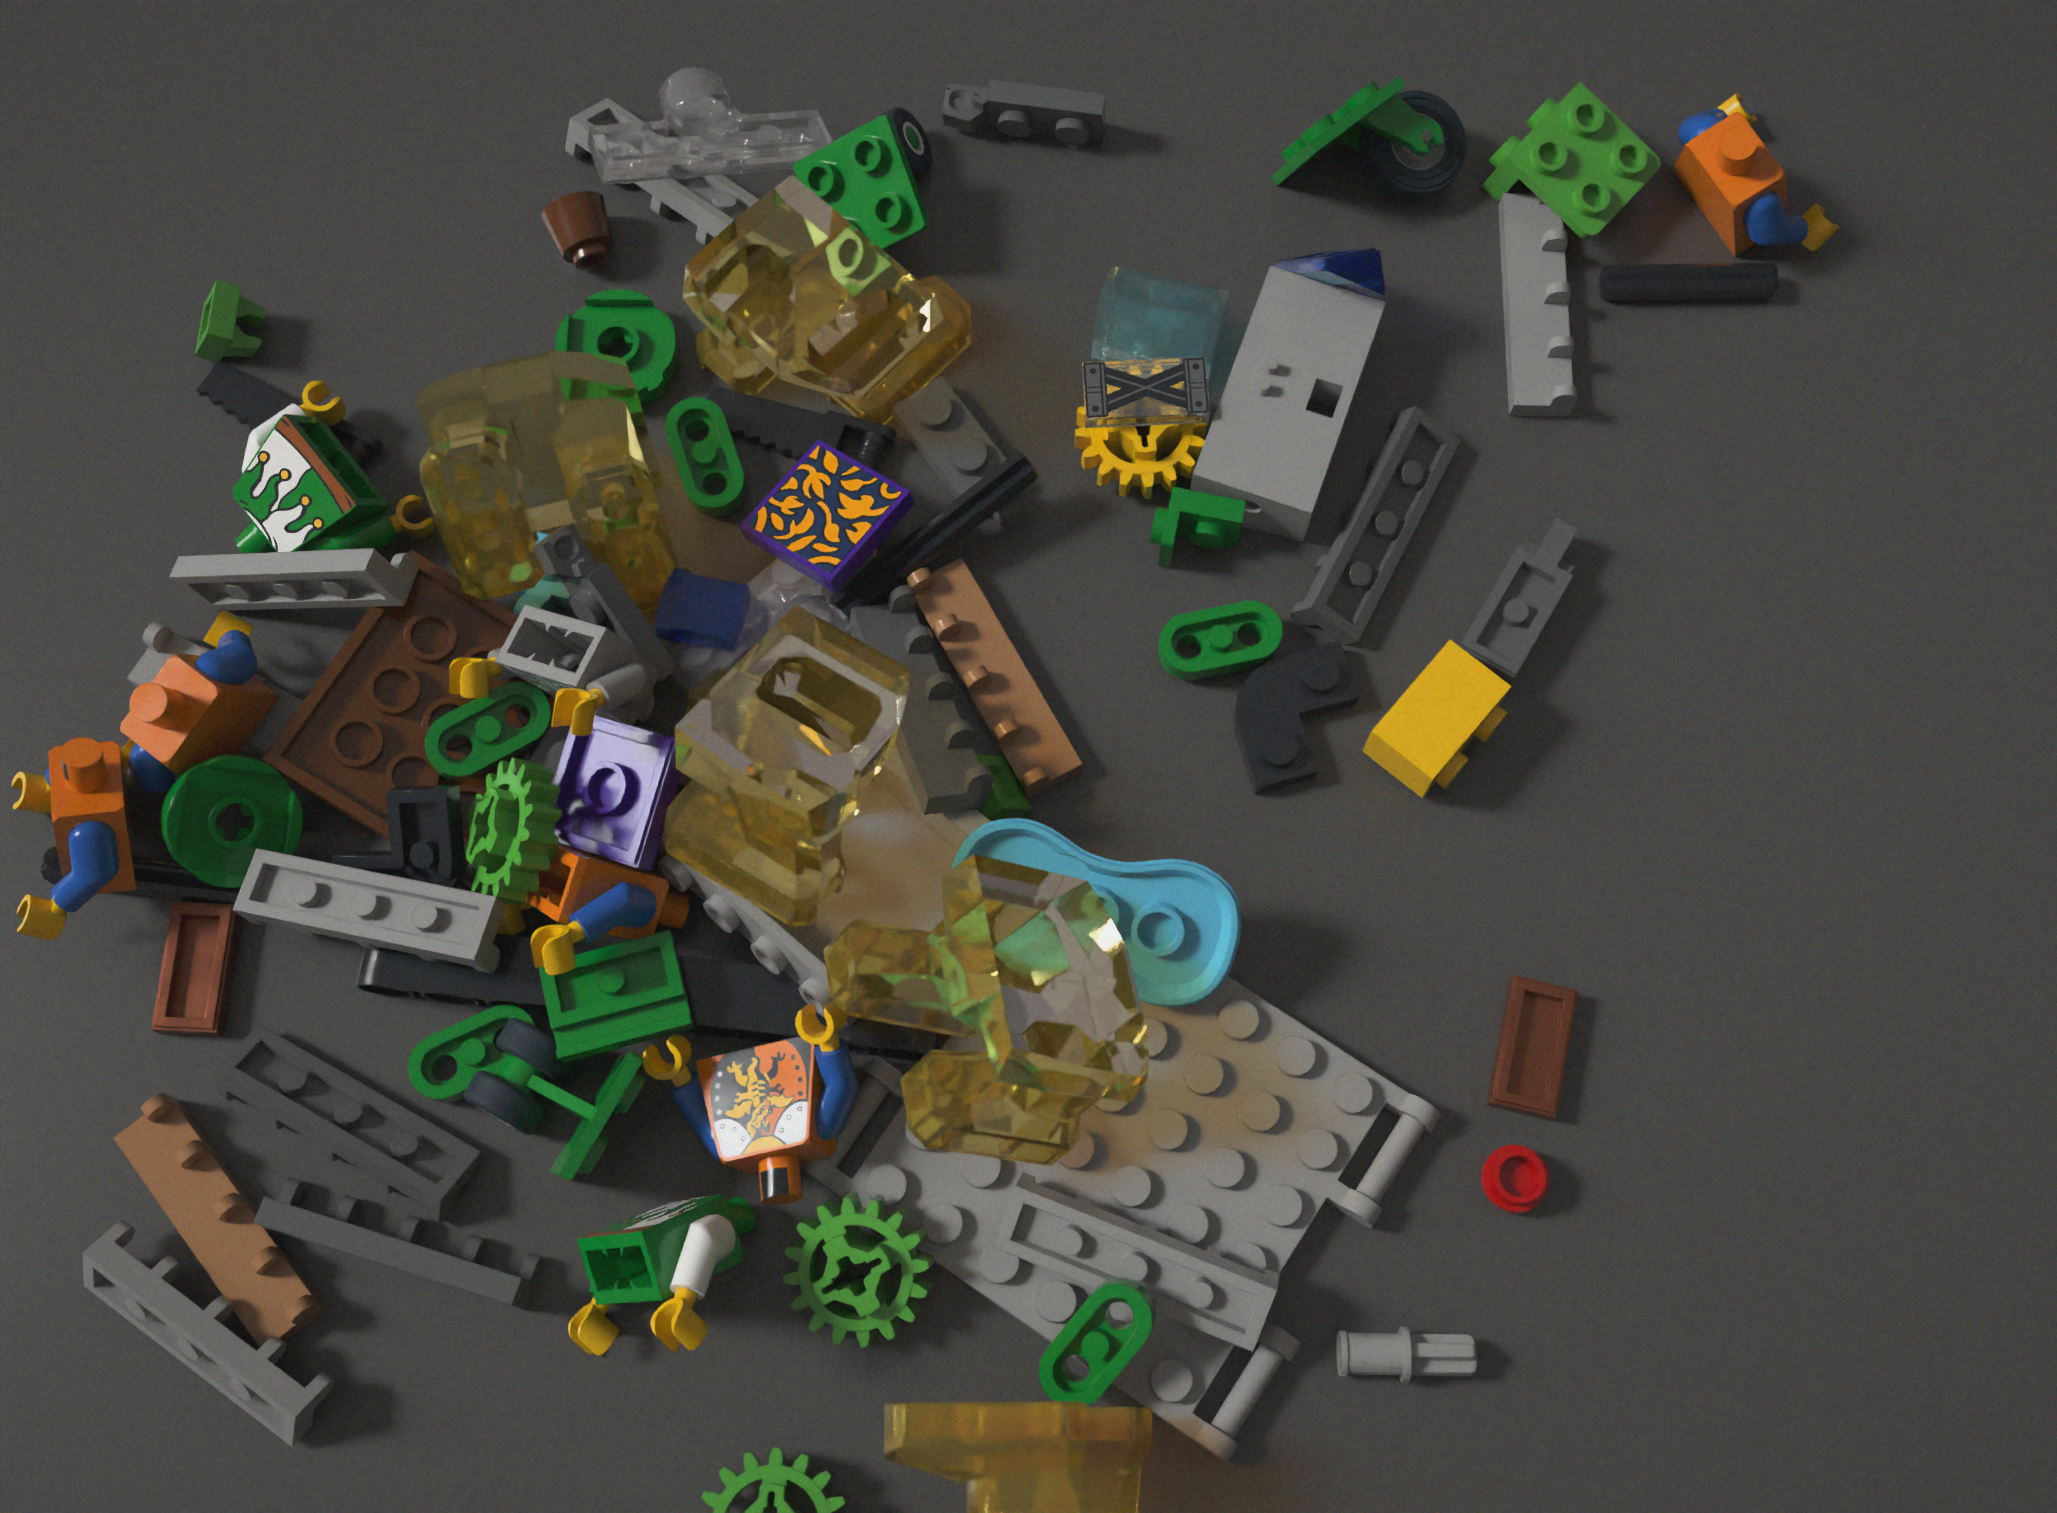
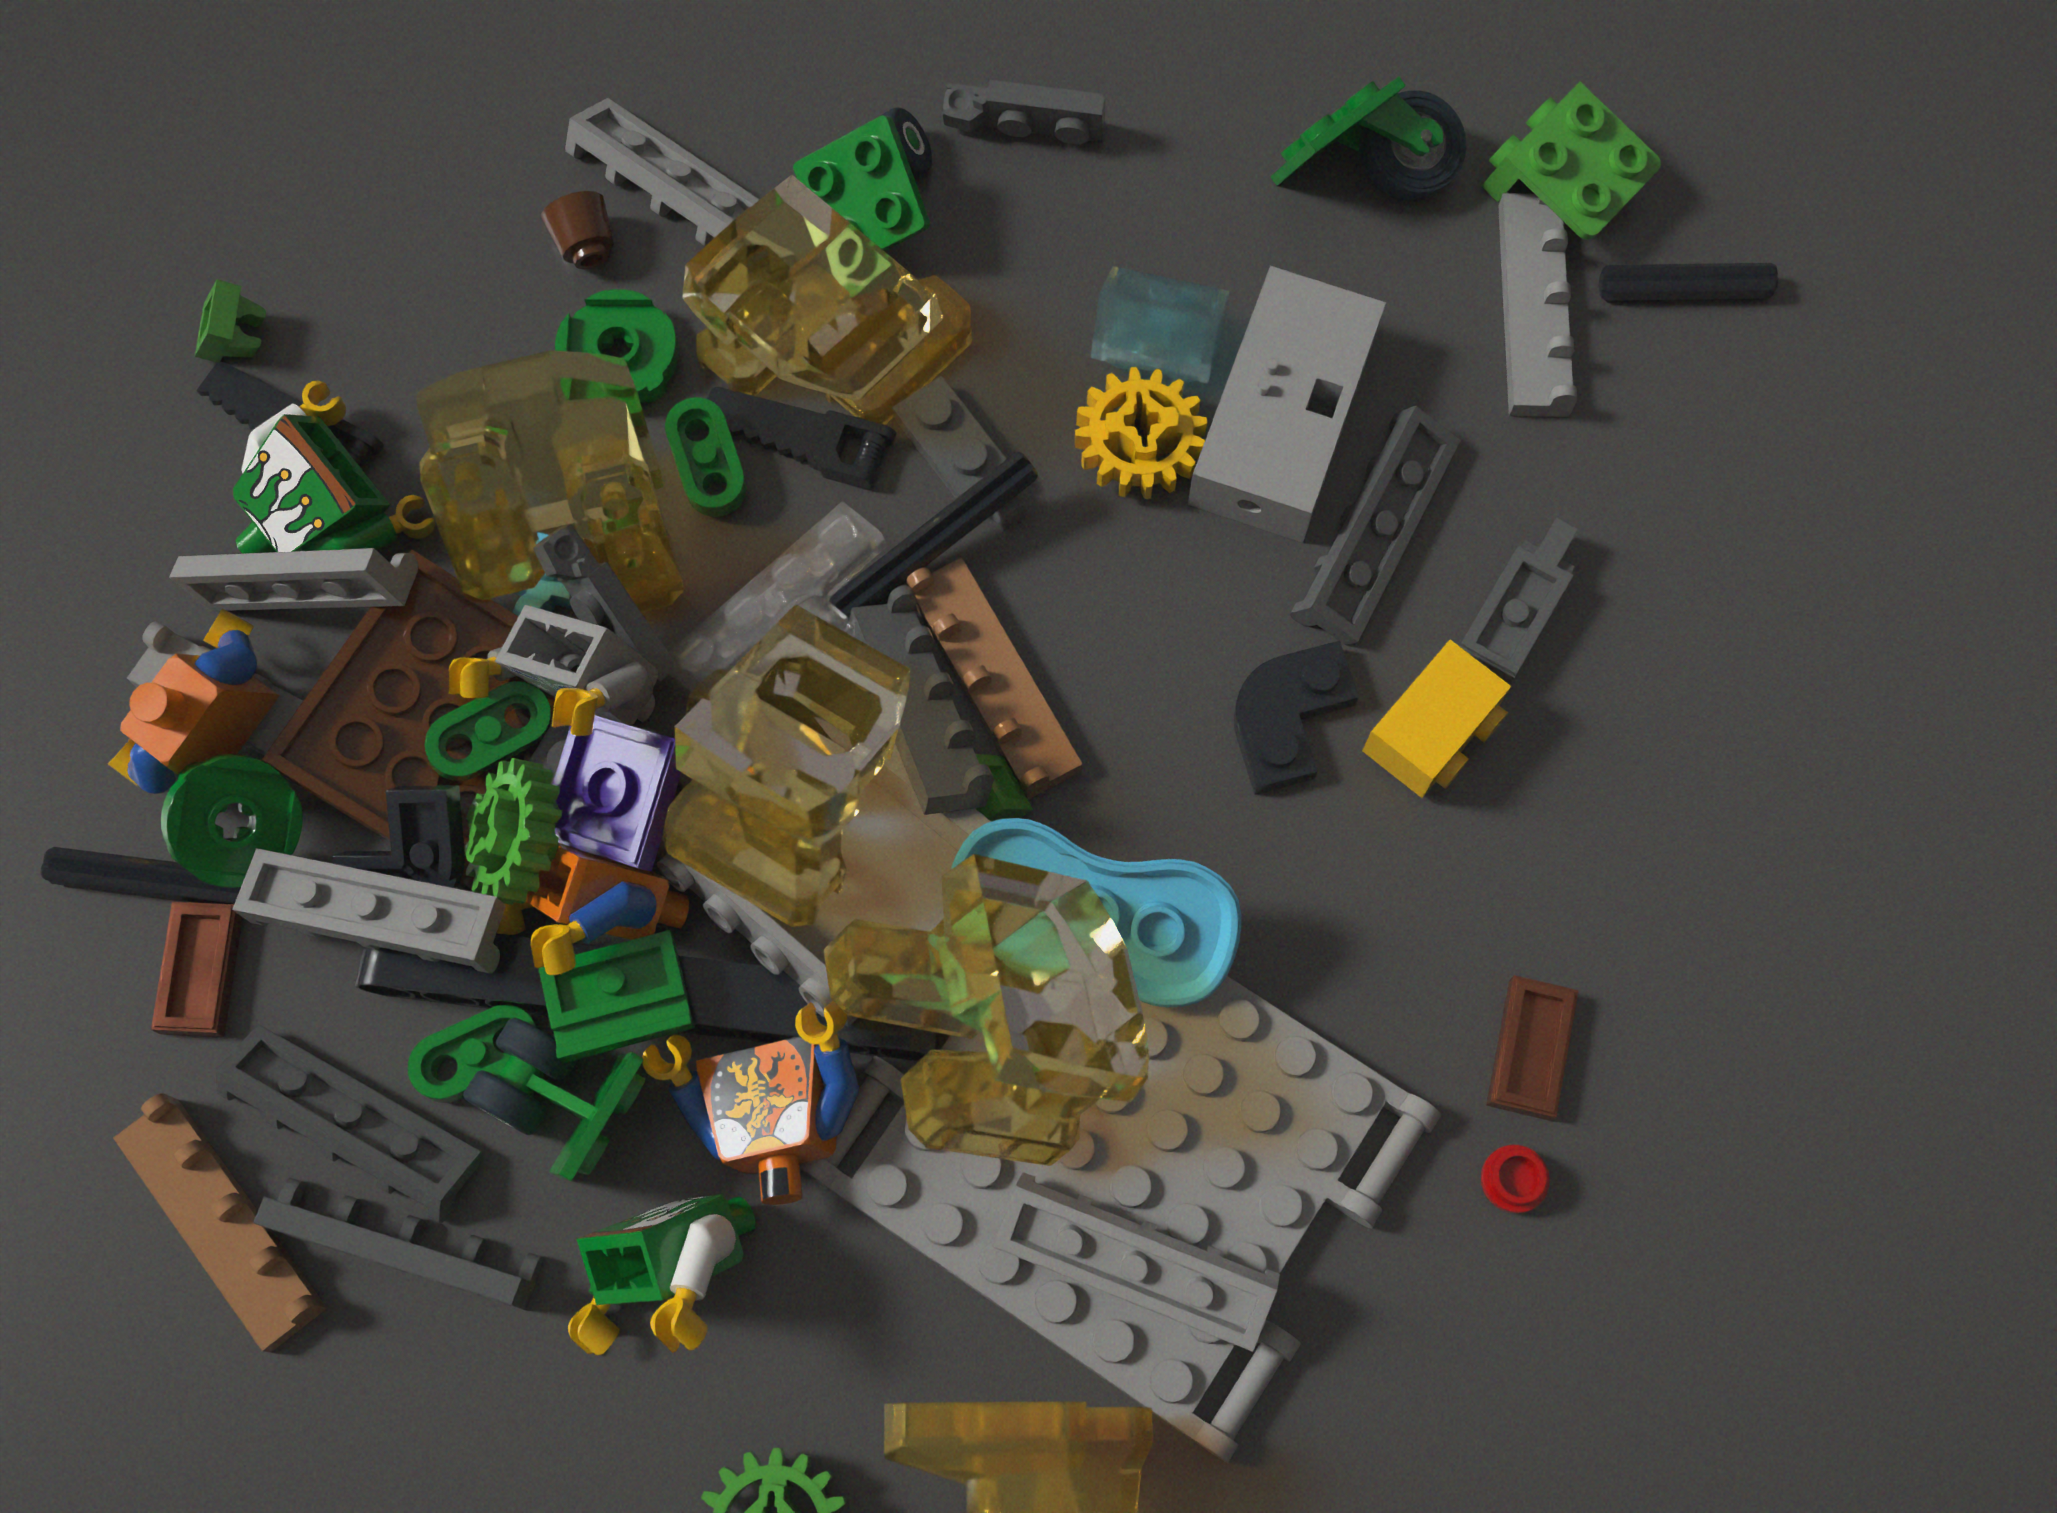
torso [12,737,136,940] -> none
light grey hinge [83,1220,335,1447] -> none
clear plate [588,66,832,185] -> none
clear blue tile [655,568,751,652] -> none
tile [739,439,915,593] -> none
bright green gear [783,1192,935,1348] -> none
green plate [1039,1278,1156,1408] -> none
tile [1082,357,1210,428] -> none
green bracket [1149,487,1246,567] -> none
green plate [1157,600,1283,680] -> none
clear blue slope [1270,248,1386,296] -> none
light grey axle [1336,1326,1477,1383] -> none
orange torso [1673,93,1840,257] -> none

